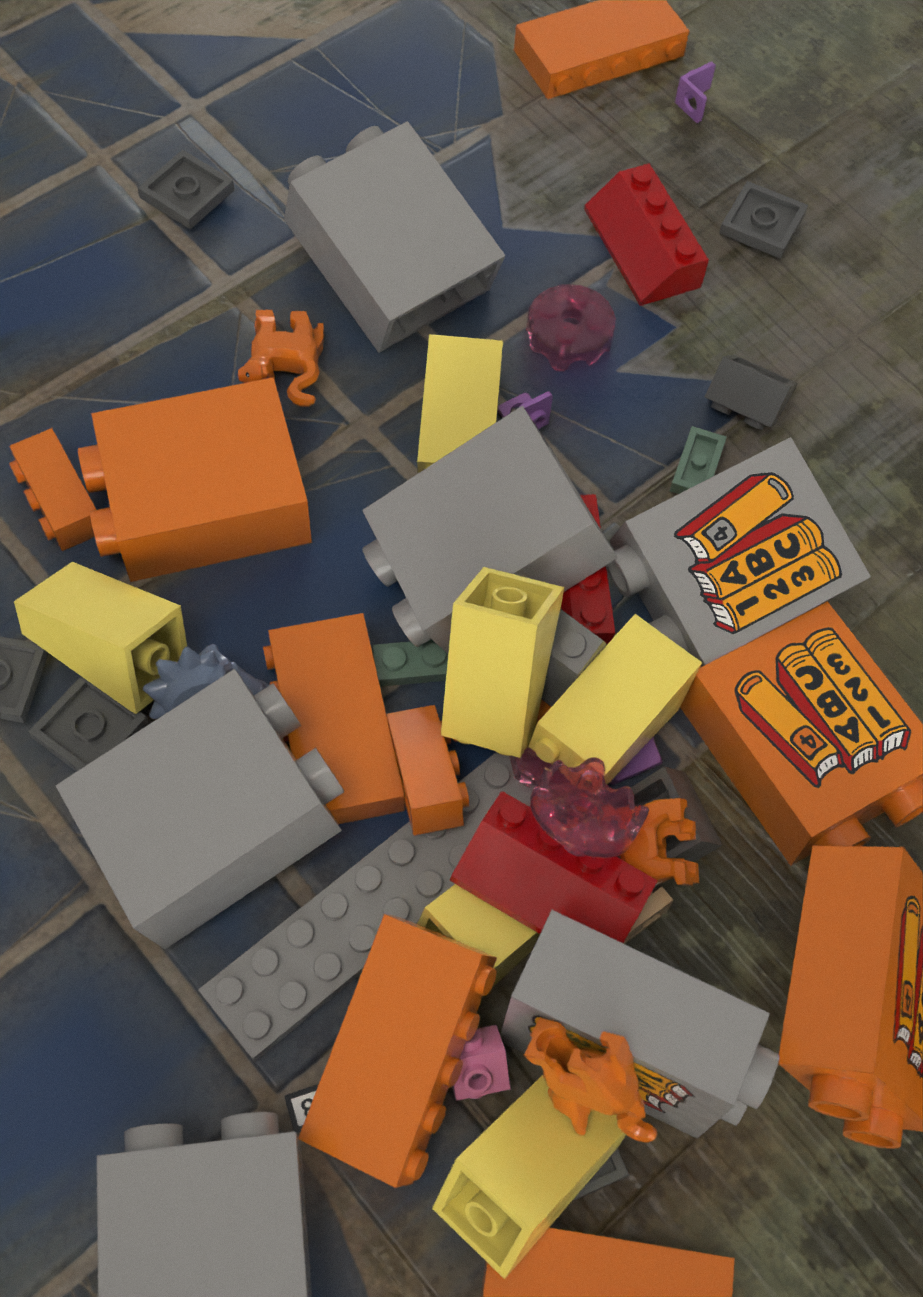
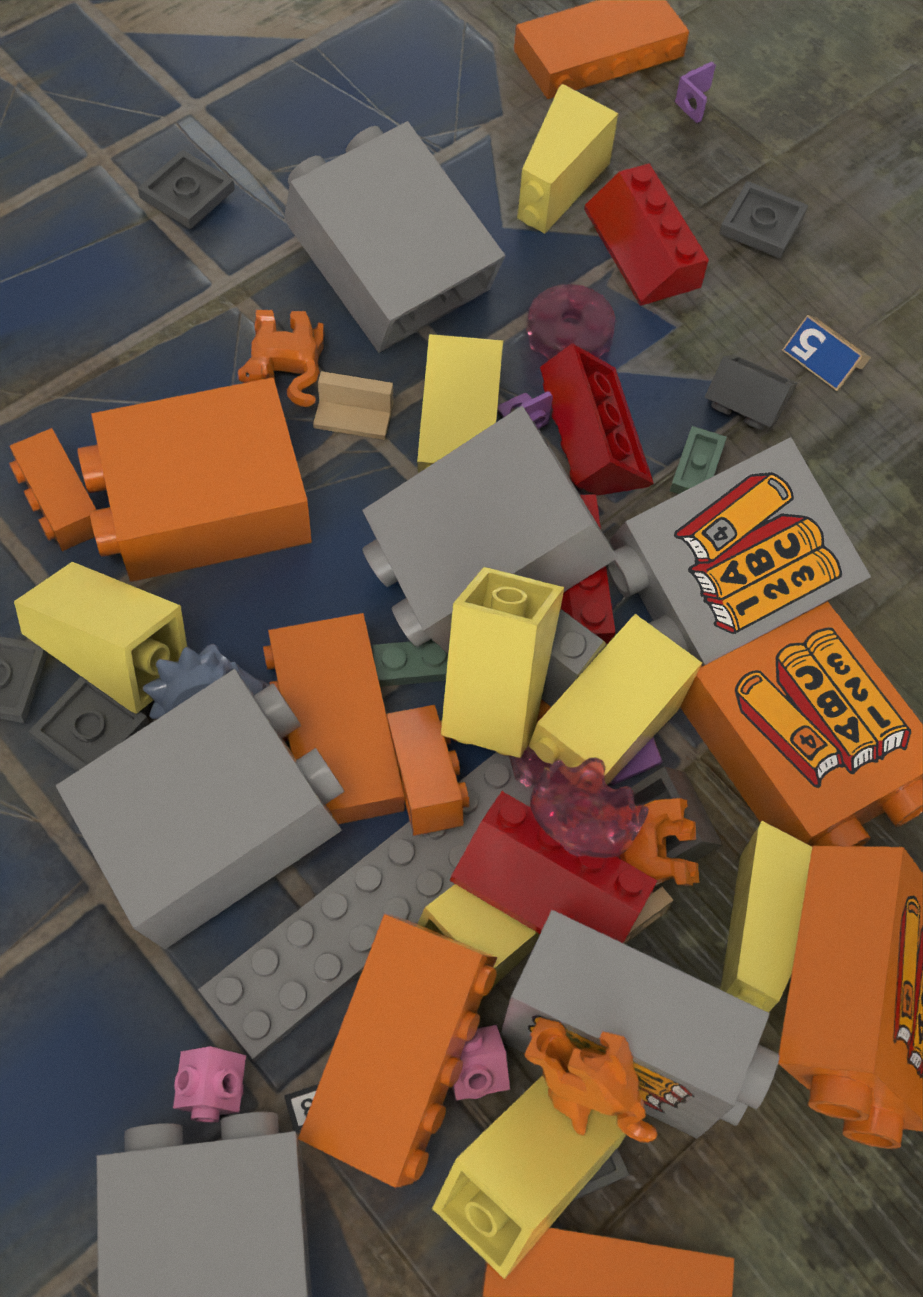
none -> bright pink brick [173,1046,246,1123]
none -> tan panel [313,371,393,440]
none -> light yellow slope [517,84,618,234]
none -> red slope [540,343,654,496]
none -> light yellow slope [720,821,812,1012]
none -> blue panel [782,315,871,391]

